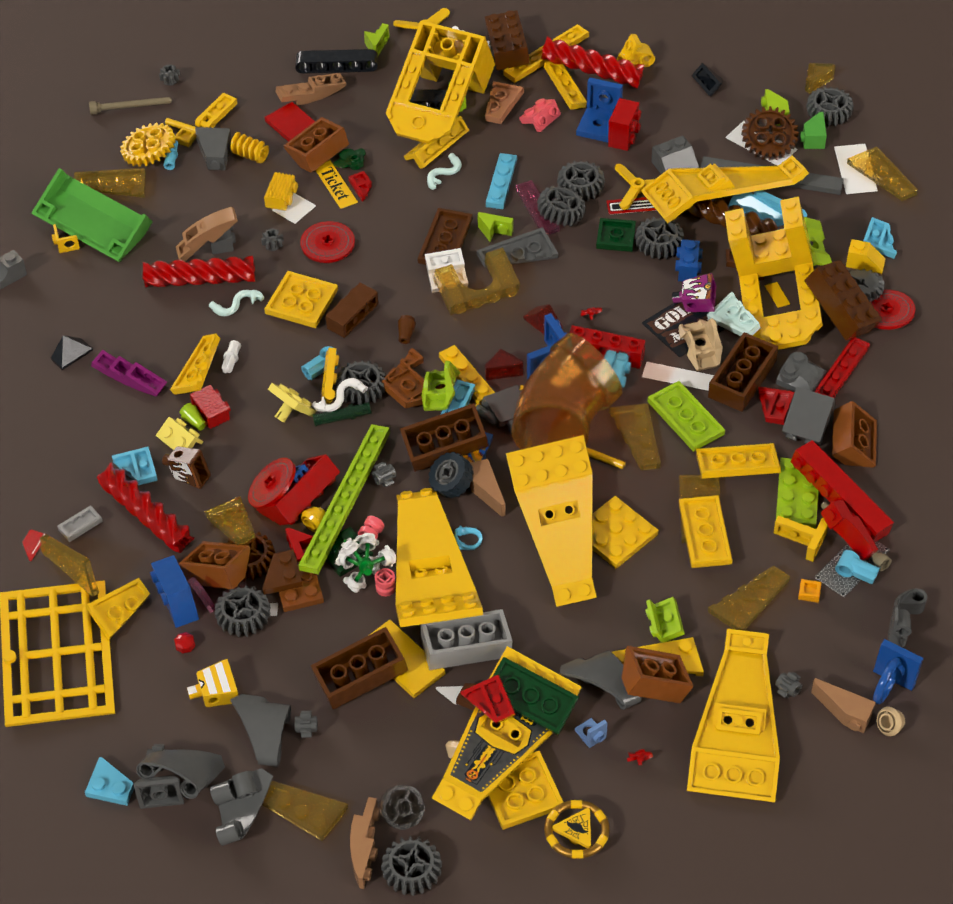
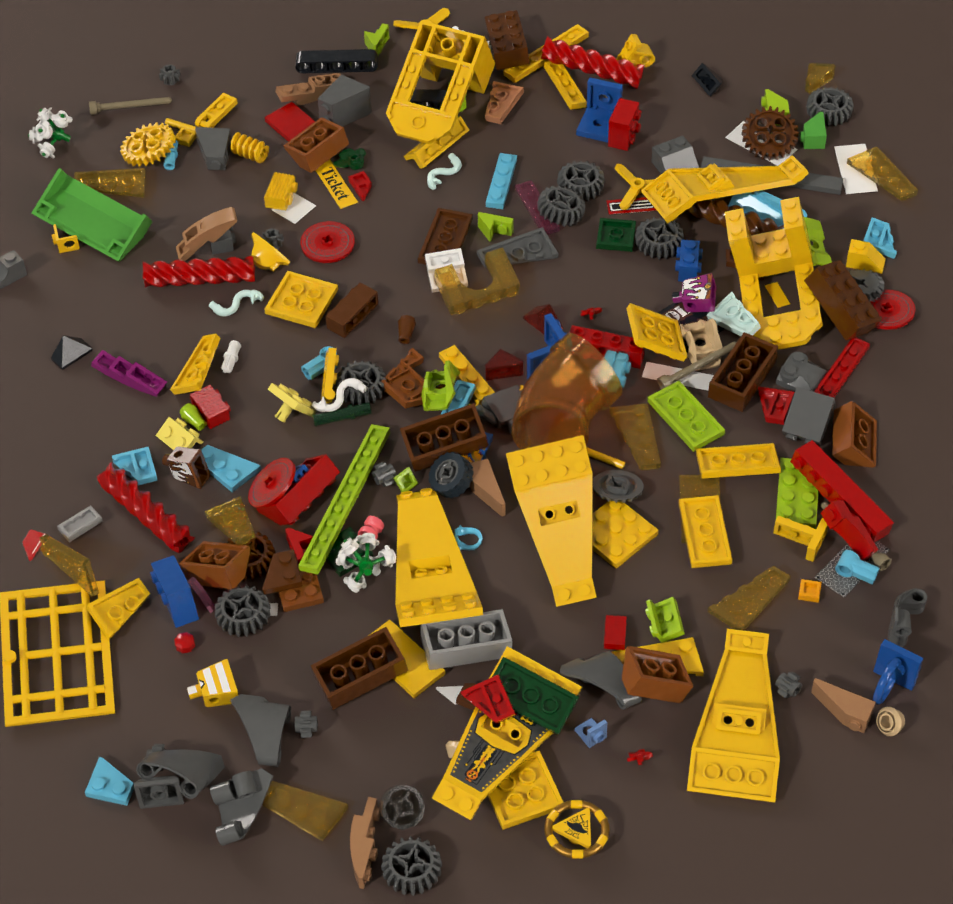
yellow cone [301,507,326,532] -> none
coral wheel [375,568,396,597] -> none
coral bracket [519,98,561,132] -> none
none -> white plant [28,107,73,159]
none -> medium azure wing [201,445,262,492]
none -> yellow hat [251,232,290,272]
none -> dark grey slope [318,75,372,127]
none -> lime slope [394,467,419,492]
none -> dark grey gear [593,470,644,503]
none -> red tile [604,615,627,650]
none -> yellow plate [626,303,687,362]
none -> dark tan piece [657,341,737,390]

